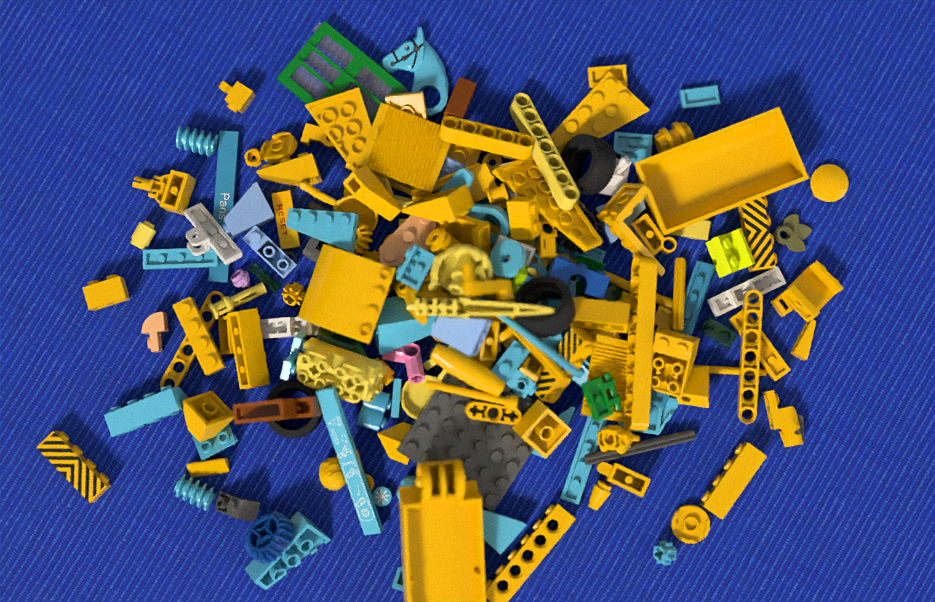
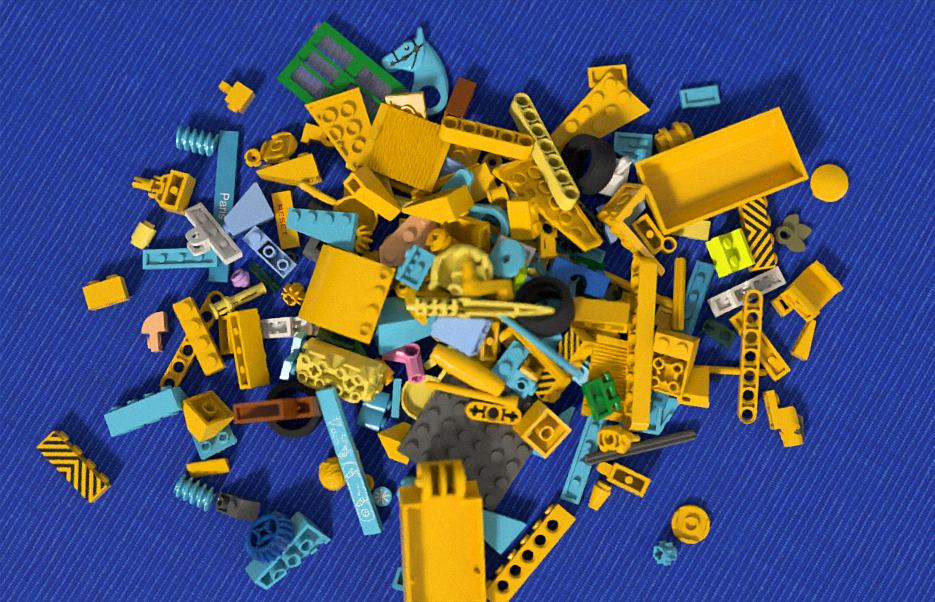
yellow brick [700,442,767,520] -> none

